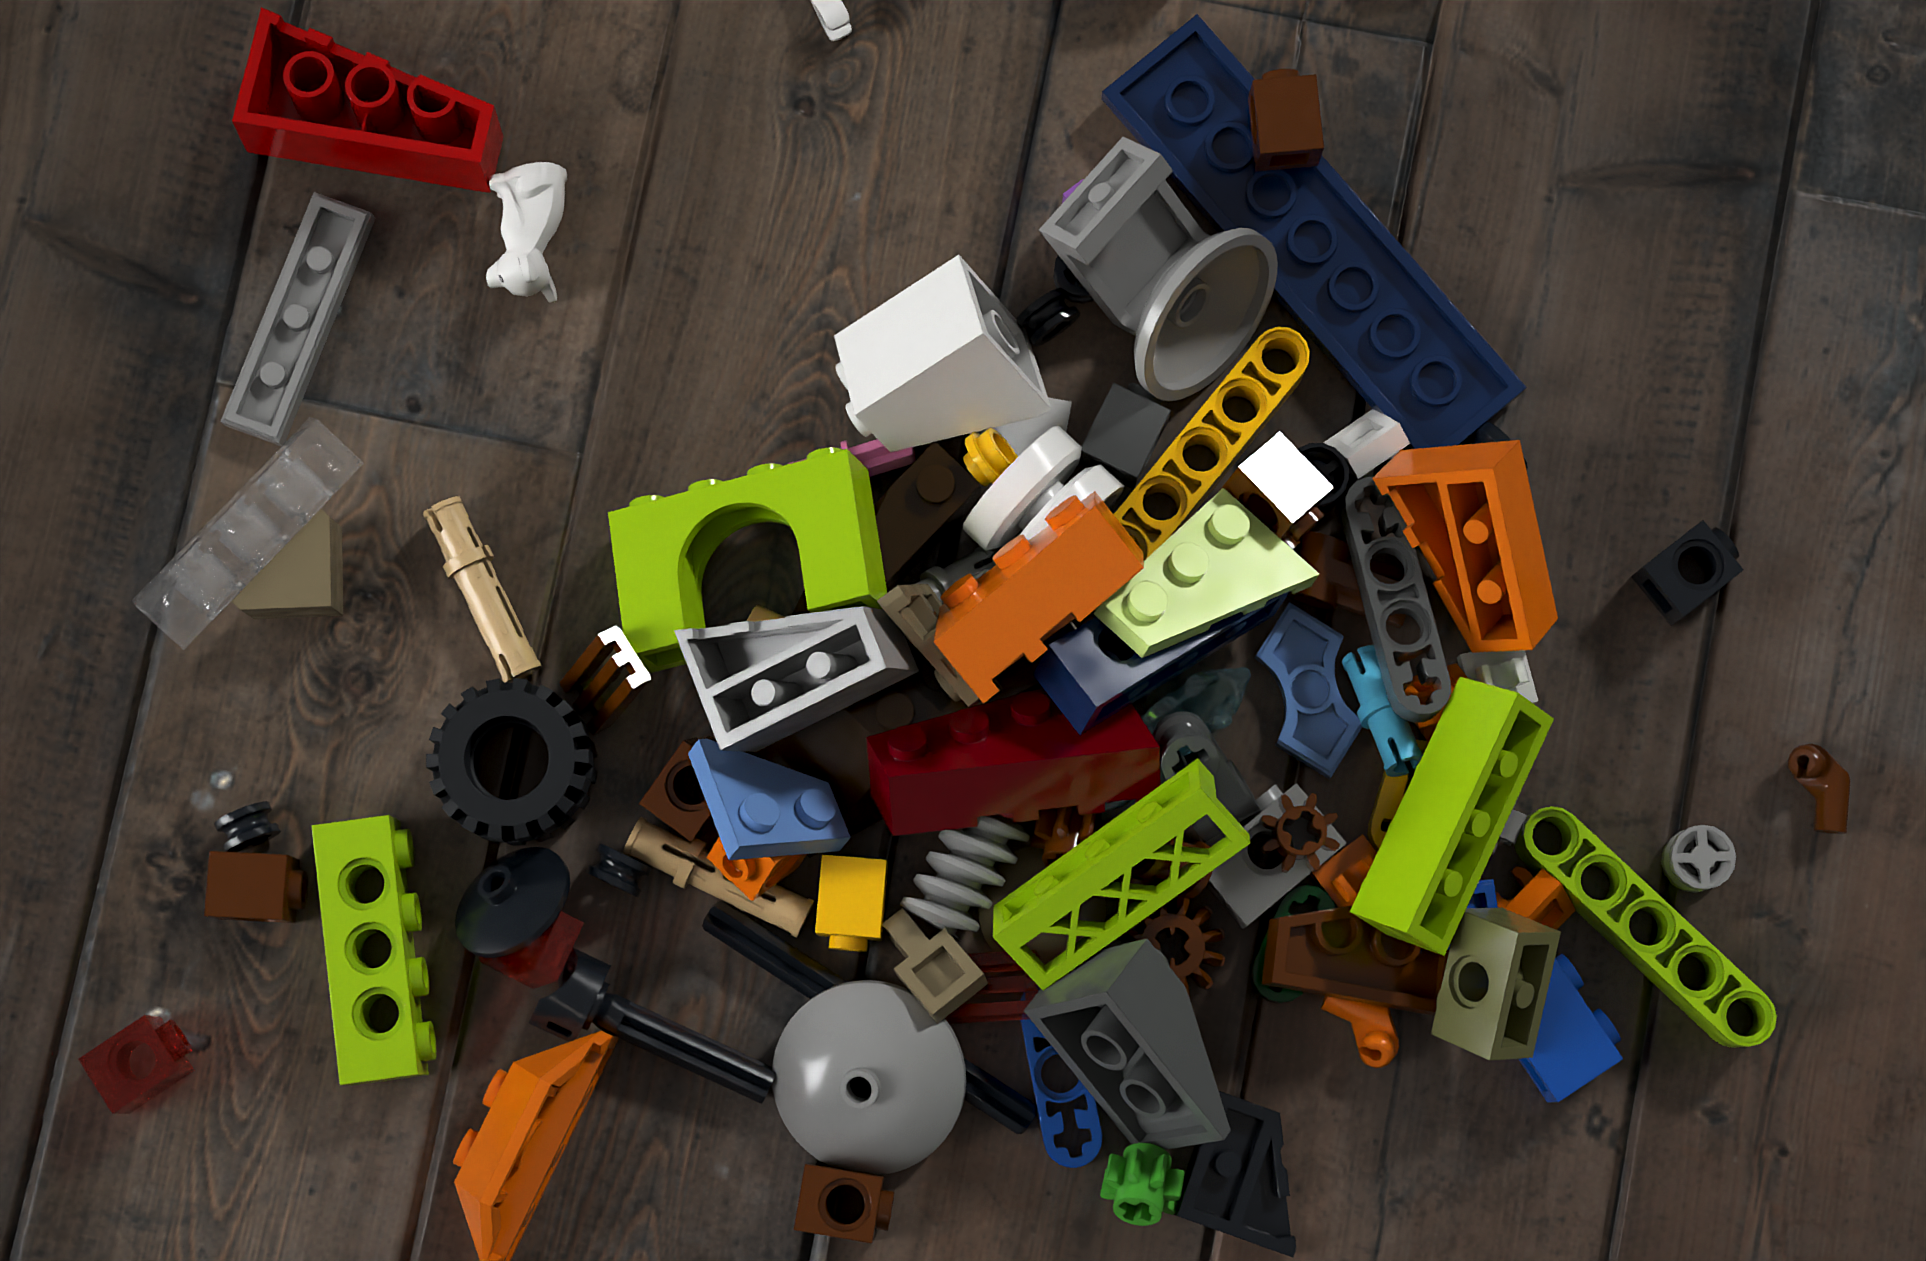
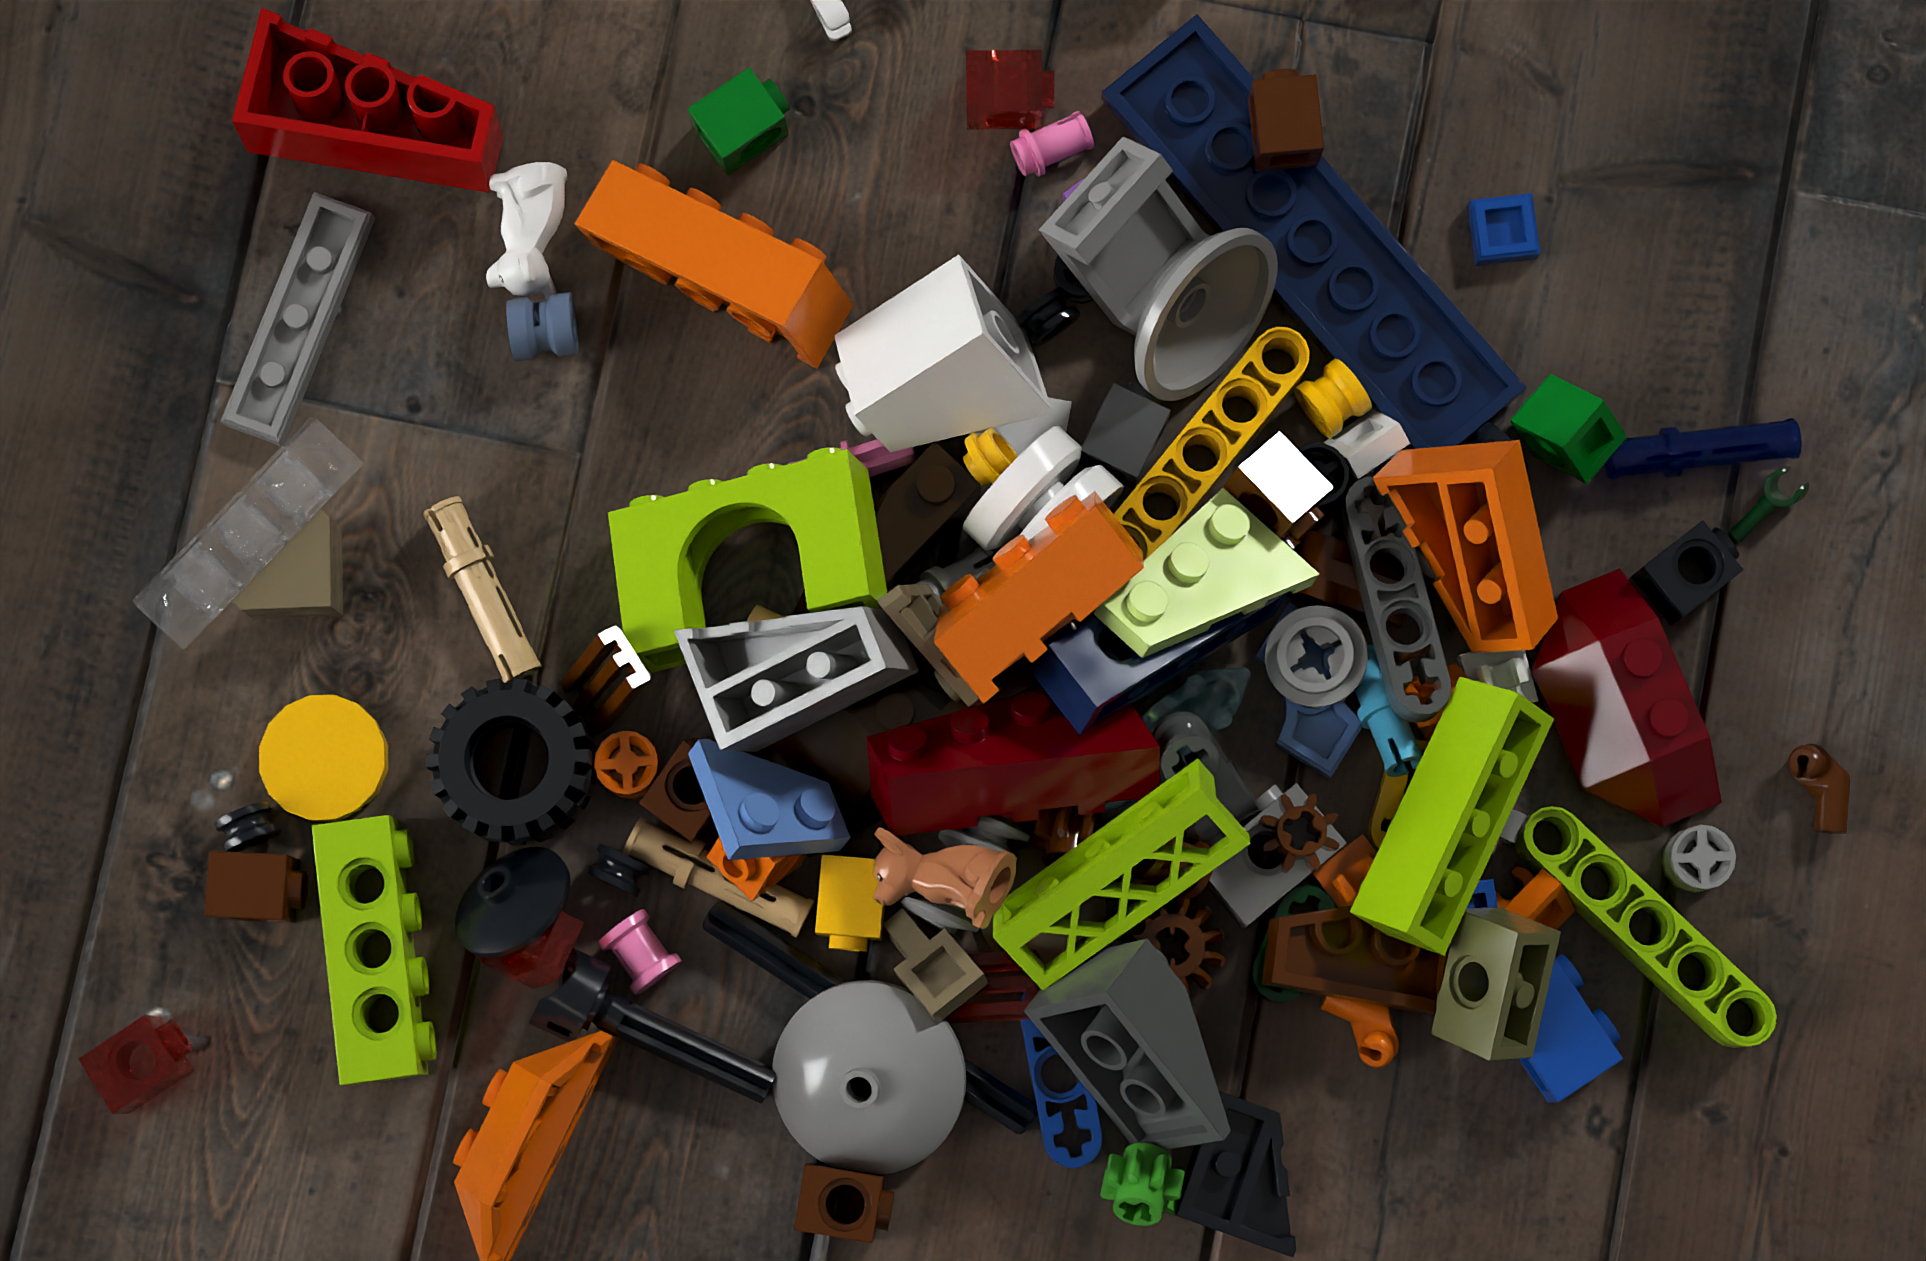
none -> yellow tile [259,695,389,822]
none -> sand blue wheel [506,292,579,362]
none -> orange wedge [574,160,854,369]
none -> orange wheel [594,731,663,799]
none -> bright pink bush [597,909,682,995]
none -> green brick [687,67,790,176]
none -> nougat animal [873,827,1016,929]
none -> clear red brick [966,50,1054,130]
none -> bright pink pin [1010,111,1094,177]
none -> light grey gear [1265,605,1369,710]
none -> yellow wheel [1293,358,1372,439]
none -> blue tile [1467,193,1541,266]
none -> green brick [1510,374,1627,484]
none -> dark red wedge [1530,568,1722,828]
none -> clear blue pin [1604,418,1802,479]
none -> dark green hand [1728,466,1809,543]

